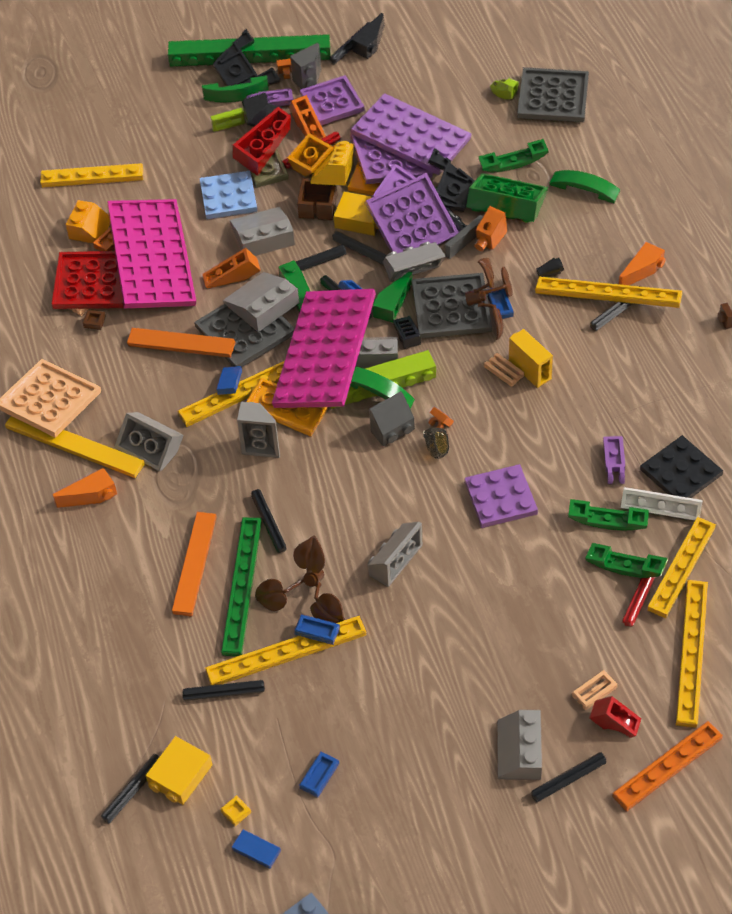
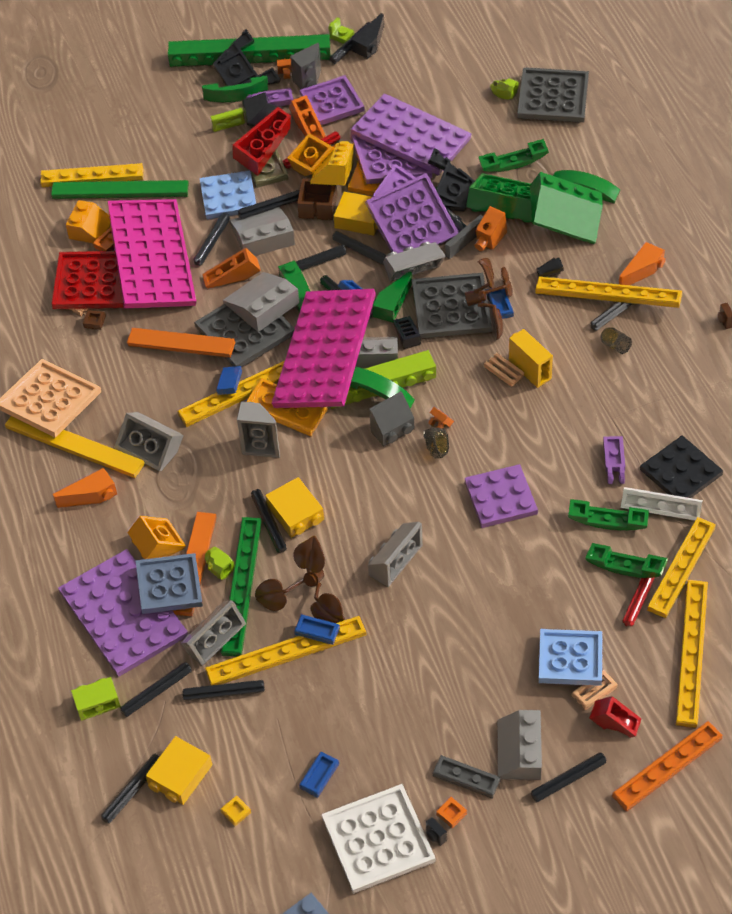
blue tile [232,829,281,869] -> none
none -> green tile [51,180,189,199]
none -> medium lavender plate [58,549,188,677]
none -> lime brick [71,677,121,721]
none -> black axle [120,662,192,717]
none -> light orange slope [127,516,186,559]
none -> sand blue plate [136,553,203,614]
none -> light grey slope [181,600,246,666]
none -> black axle [193,212,230,266]
none -> lime rock [205,547,234,580]
none -> black axle [238,190,300,219]
none -> yellow brick [265,477,324,538]
none -> white plate [322,784,436,894]
none -> lime bracket [328,17,354,44]
none -> black plate [425,817,447,846]
none -> dark grey tile [433,755,501,799]
none -> orange plate [436,797,467,829]
none -> slope [530,172,603,244]
none -> light blue plate [539,629,602,686]
none -> clear smoke rock [600,327,632,354]

